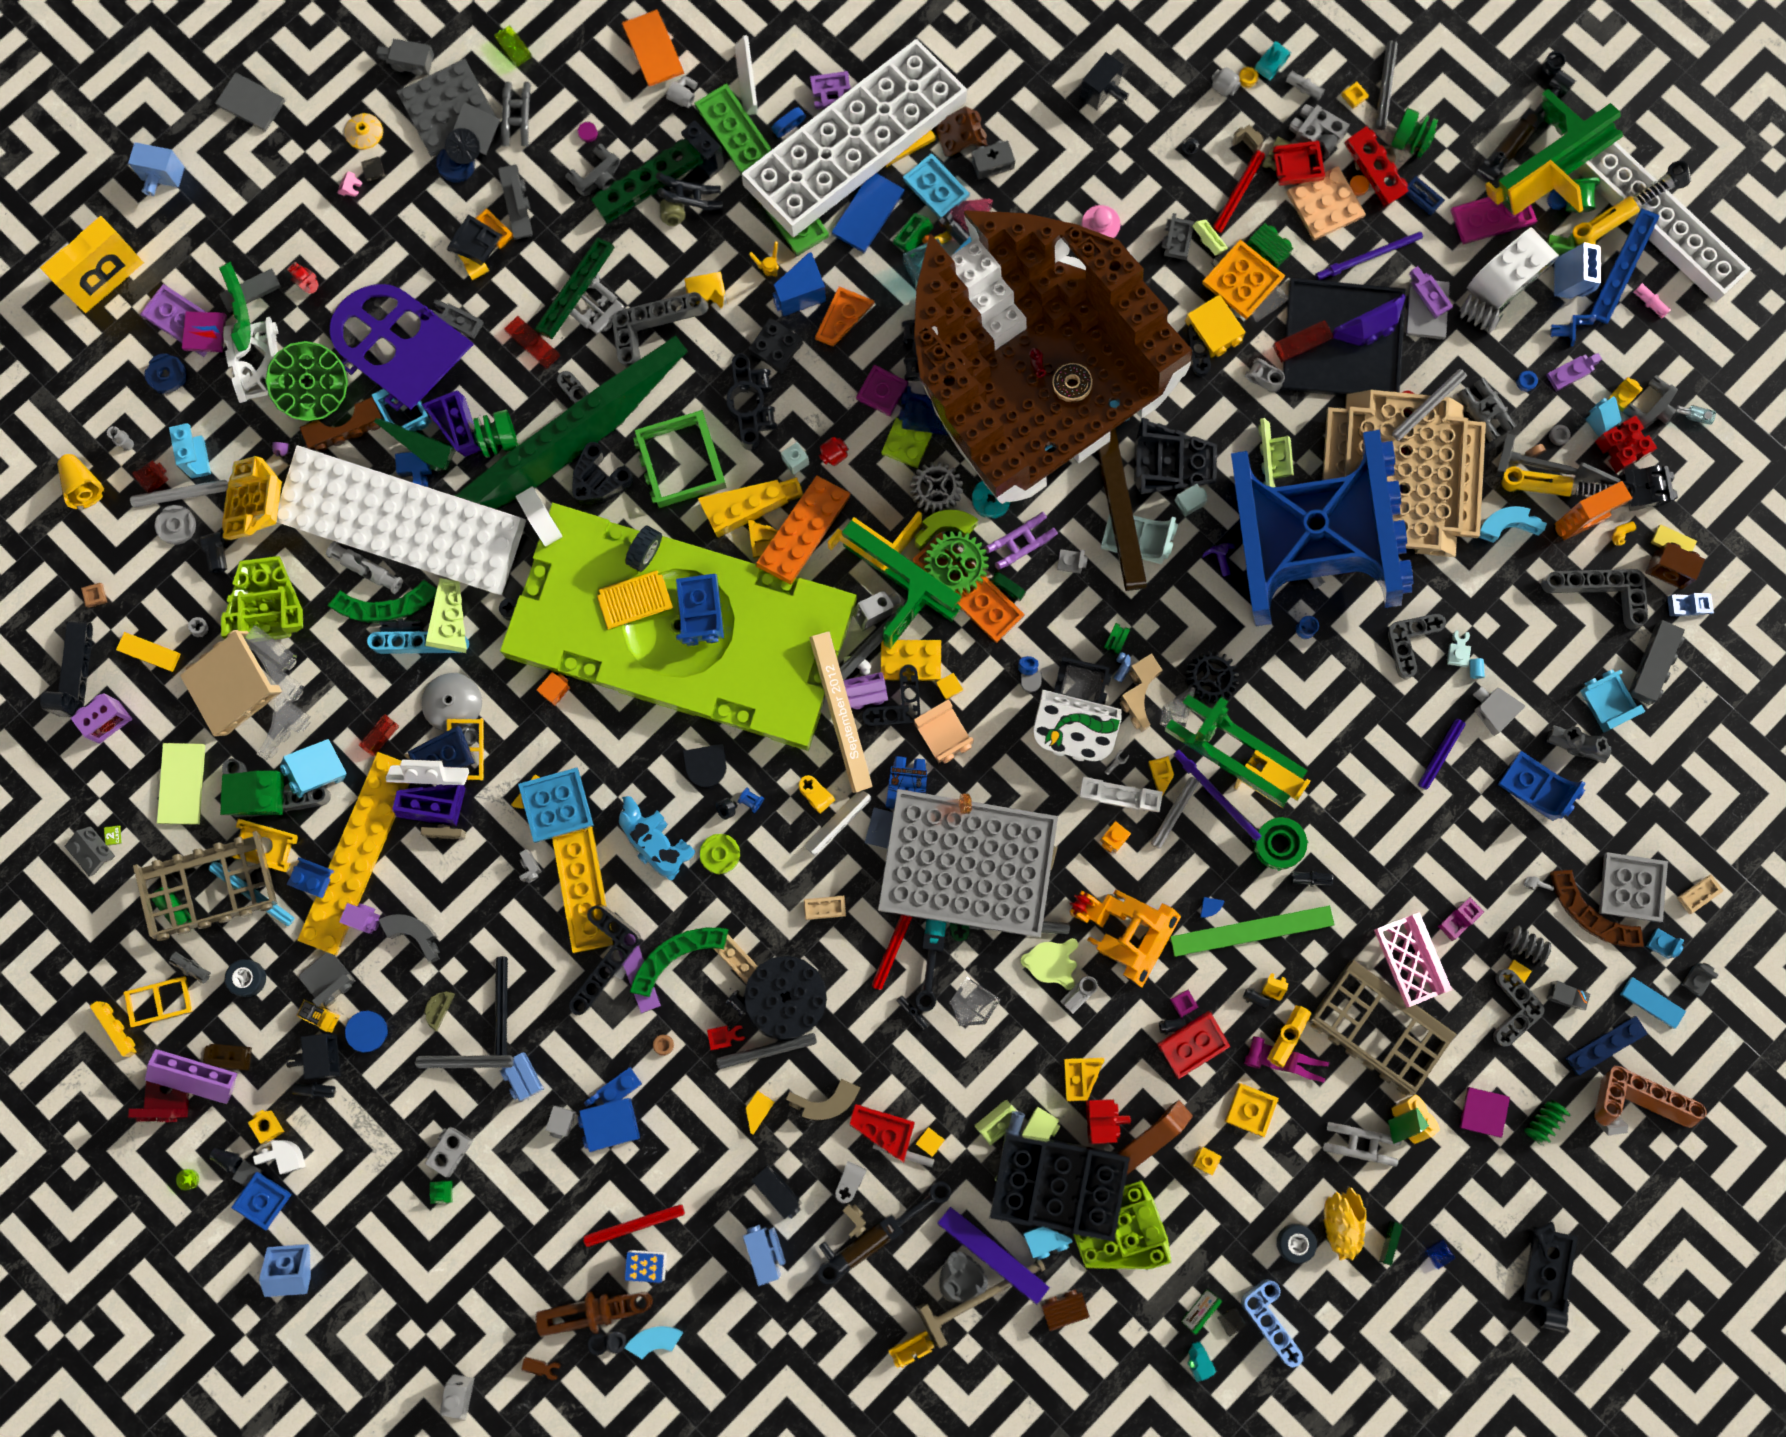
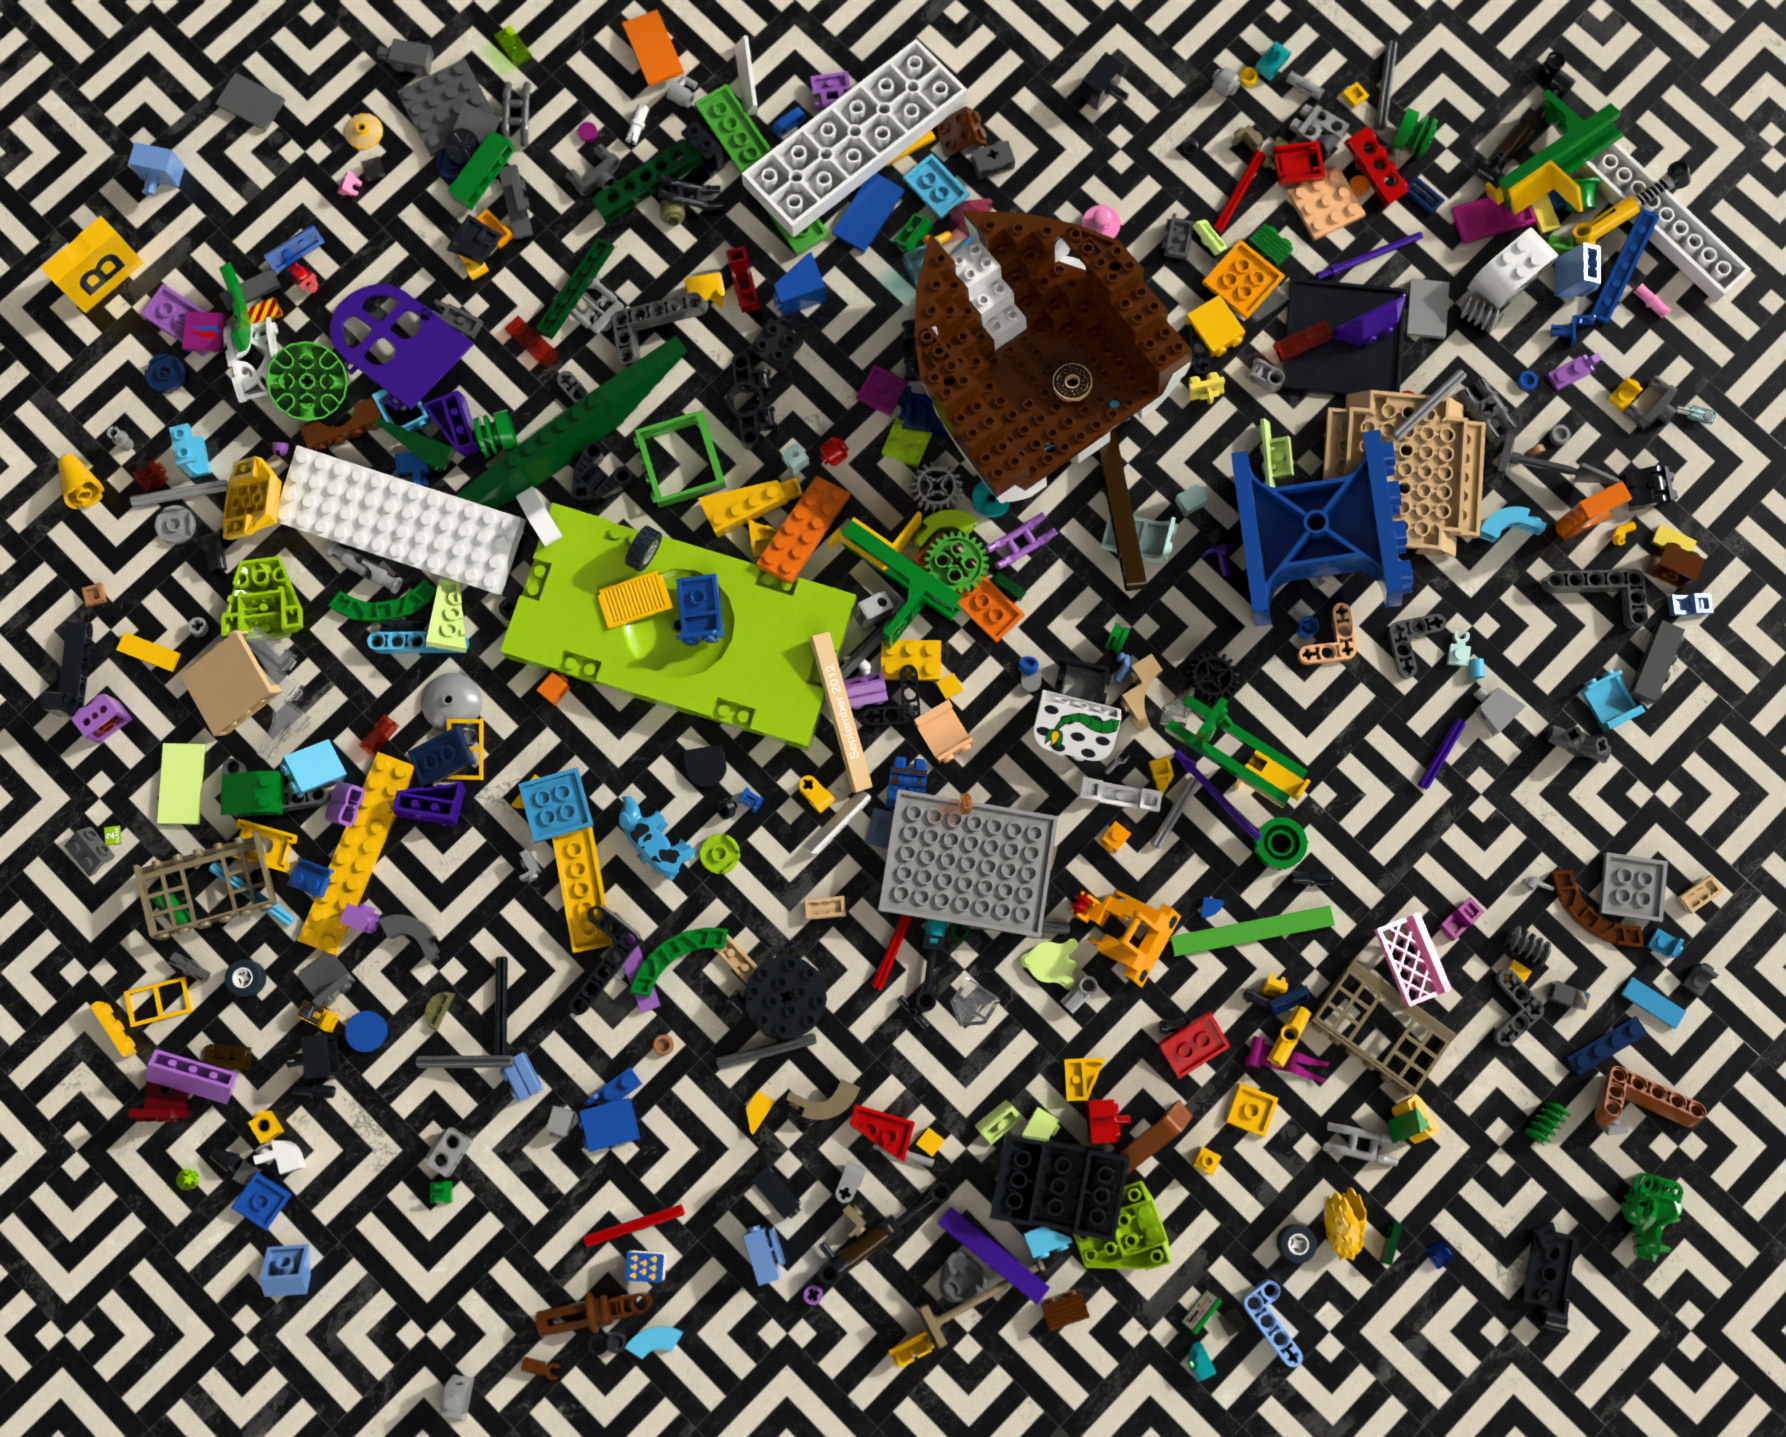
white bracket [386,760,469,785] -> none
dark tan plate [421,825,466,840] -> none
red plate [707,1025,745,1050] -> none
yellow plant [749,241,779,277] -> none
orange wing [816,286,874,347] -> none
black bar [938,212,970,245] -> none
sand blue pin [1005,1111,1025,1135] -> none
dark red arm [1029,348,1046,378] -> none
light grey bracket [1057,549,1088,574] -> none
black wedge [1134,417,1217,494] -> none
magenta tile [1170,989,1199,1018] -> none
medium lavender hinge [1409,266,1453,319] -> none
magenta tile [1460,1087,1510,1138] -> none
blue bracket [1497,751,1586,821] -> none
yellow piece [1501,466,1637,507] -> none
medium azure slope [1585,396,1622,437] -> none
red brick [1595,415,1657,474] -> none
none -> tile [248,297,283,324]
none -> blue plate [264,224,324,273]
none -> medium lavender brick [325,782,364,827]
none -> green brick [447,130,516,211]
none -> white pin [625,104,649,145]
none -> dark red arch [726,246,761,313]
none -> medium lavender bush [804,1285,823,1305]
none -> light yellow hips [1189,372,1225,404]
none -> dark blue tile [1269,985,1310,1016]
none -> light nougat beam [1297,602,1357,665]
none -> light yellow tile [1531,194,1561,235]
none -> green animal [1621,1172,1683,1262]

